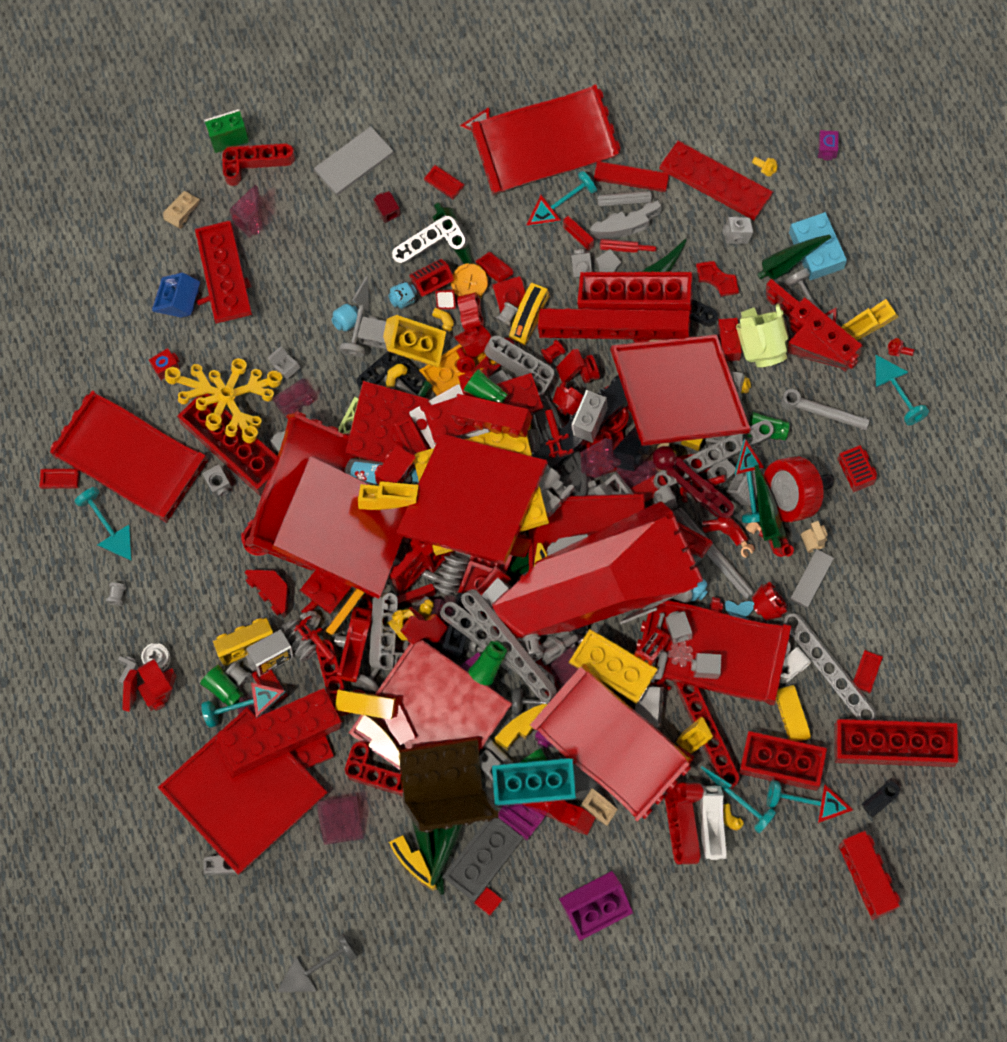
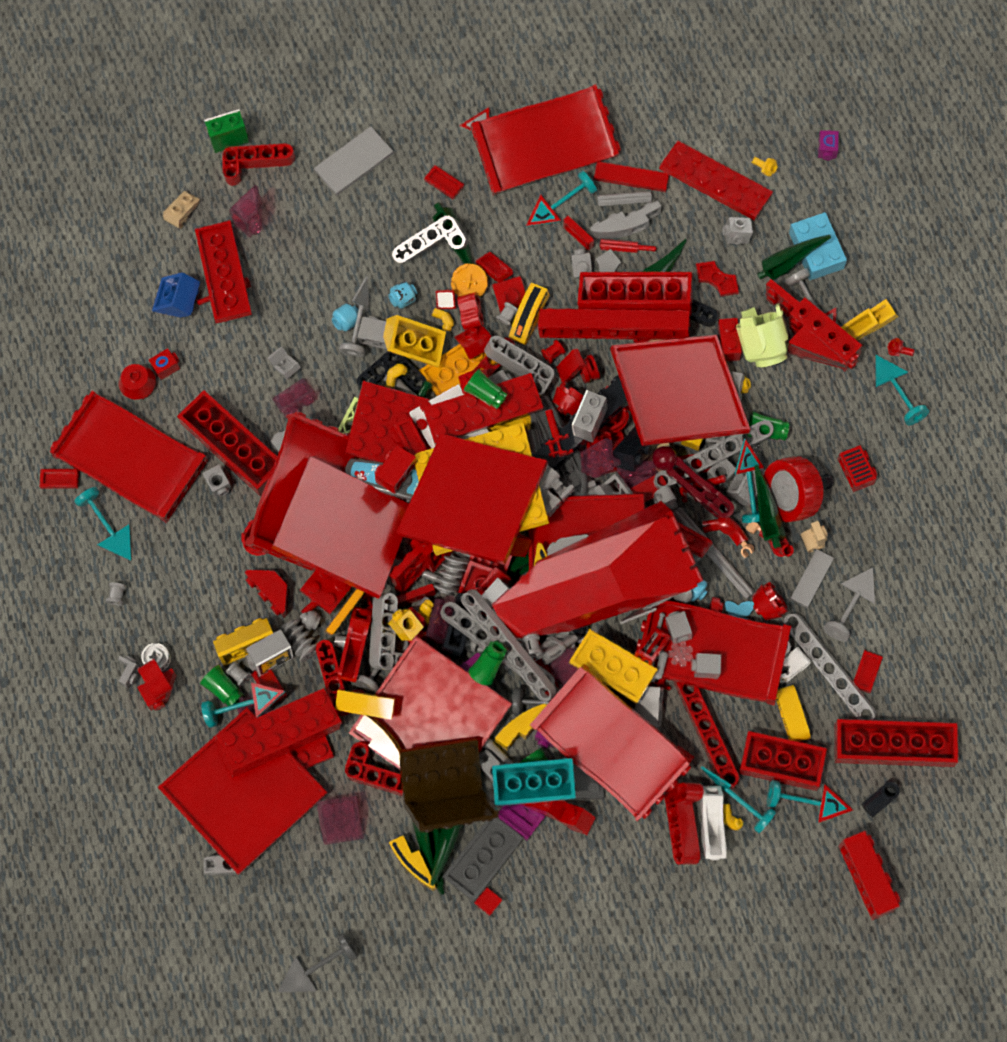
red tile [122,669,138,712] -> none
yellow plant [165,358,282,443] -> none
red piece [294,615,335,661] -> none
yellow slope [358,482,419,510] -> none
dark red brick [373,191,401,224] -> none
tile [384,702,416,746] -> none
red tile [400,614,447,644] -> none
red brick [409,259,454,297] -> none
red brick [450,394,533,438] -> none
red plate [456,347,475,373] -> none
magenta slope [559,871,633,941] -> none
tan slope [581,788,617,826] -> none
yellow slope [676,717,713,754] -> none
light grey piece [781,389,870,430] -> none
none -> red cone [118,364,156,400]
none -> light grey piece [823,568,875,642]

